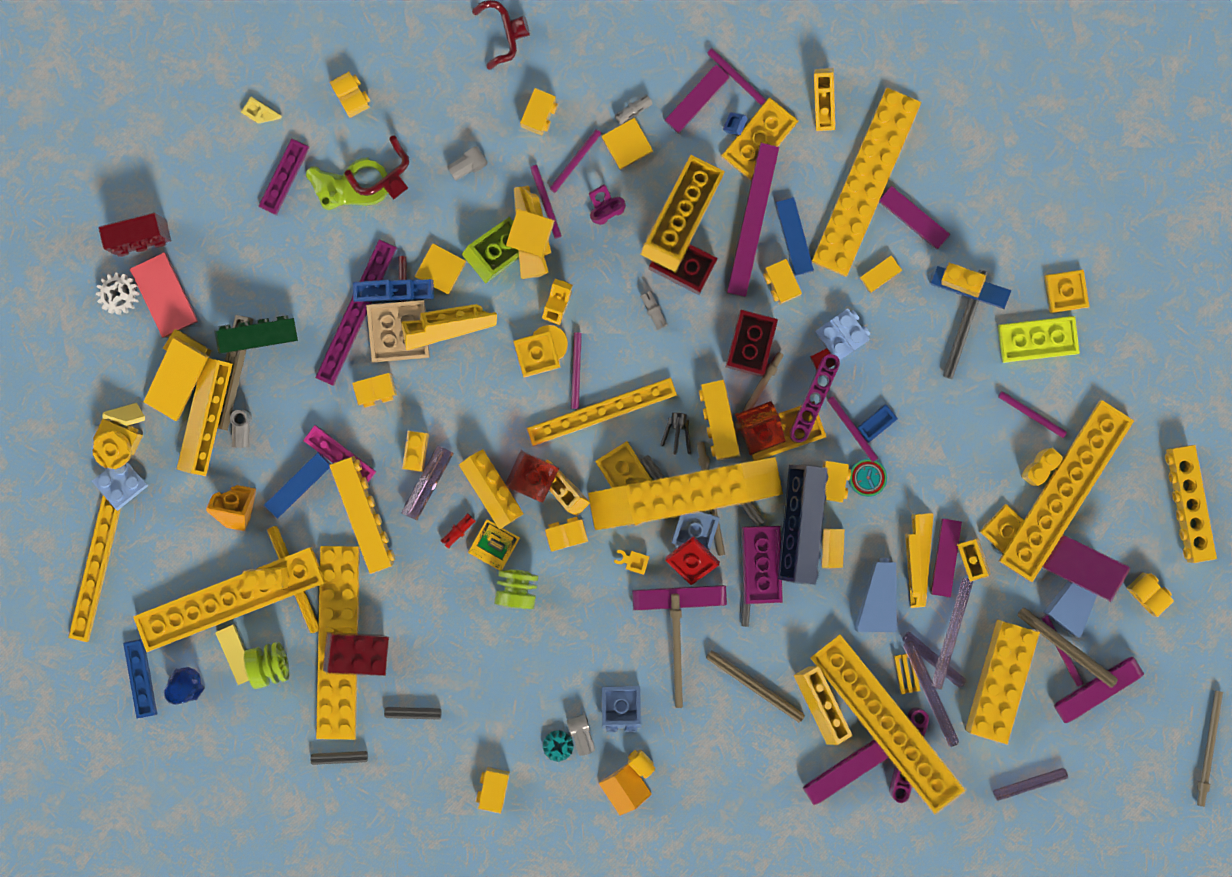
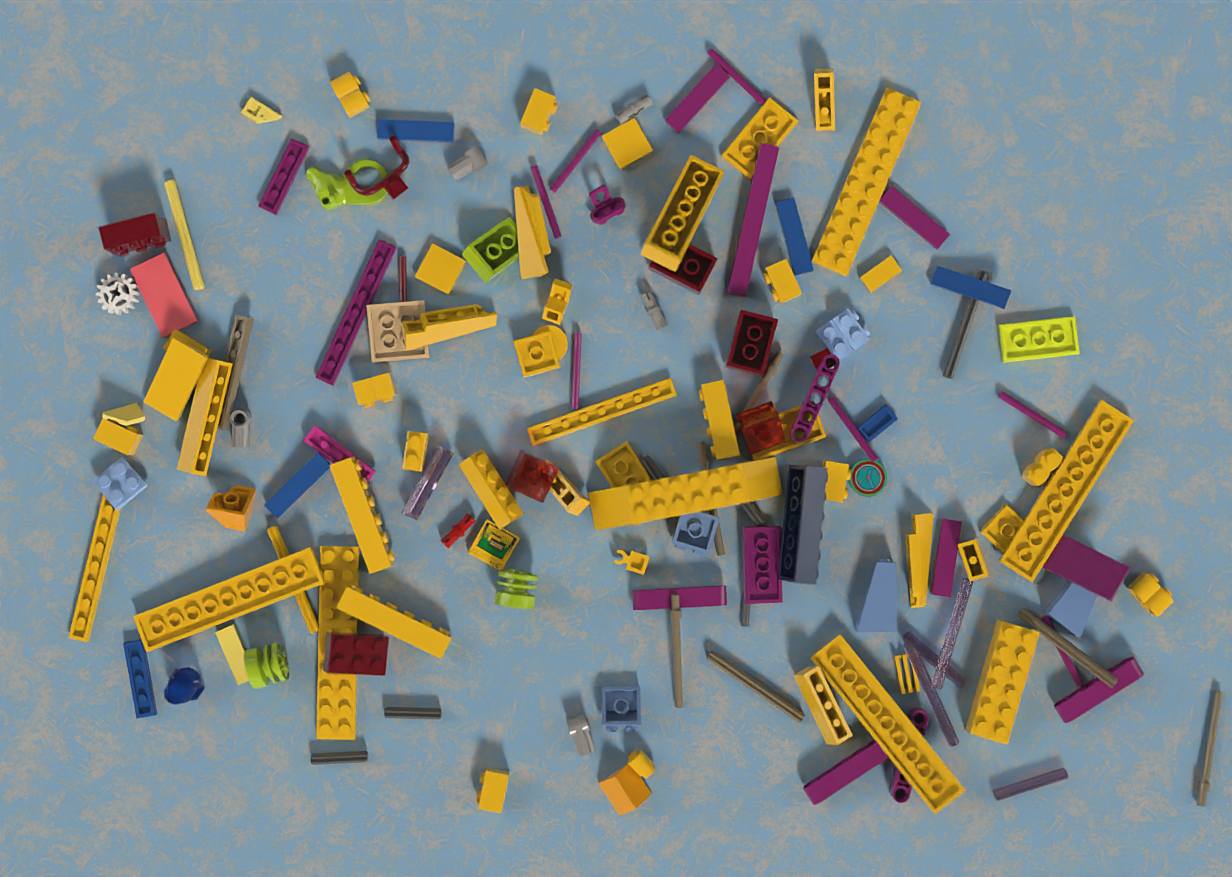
yellow tile [92,431,132,469] -> none
dark green brick [214,315,298,354] -> none
yellow brick [243,567,289,591] -> none
blue slope [353,279,434,302] -> none
dark red piece [472,0,530,70] -> none
yellow tile [506,209,554,258] -> none
teal gear [543,730,574,762] -> none
yellow brick [545,517,588,552] -> none
black plant [660,413,691,455] -> none
red tile [665,536,720,585] -> none
blue plate [723,112,748,135] -> none
yellow tile [821,529,845,568] -> none
yellow brick [941,262,986,298] -> none
yellow tile [1044,269,1090,313] -> none
yellow brick [1165,445,1217,563] -> none
none -> light yellow axle [164,180,205,290]
none -> yellow brick [336,585,452,659]
none -> blue tile [377,119,455,143]

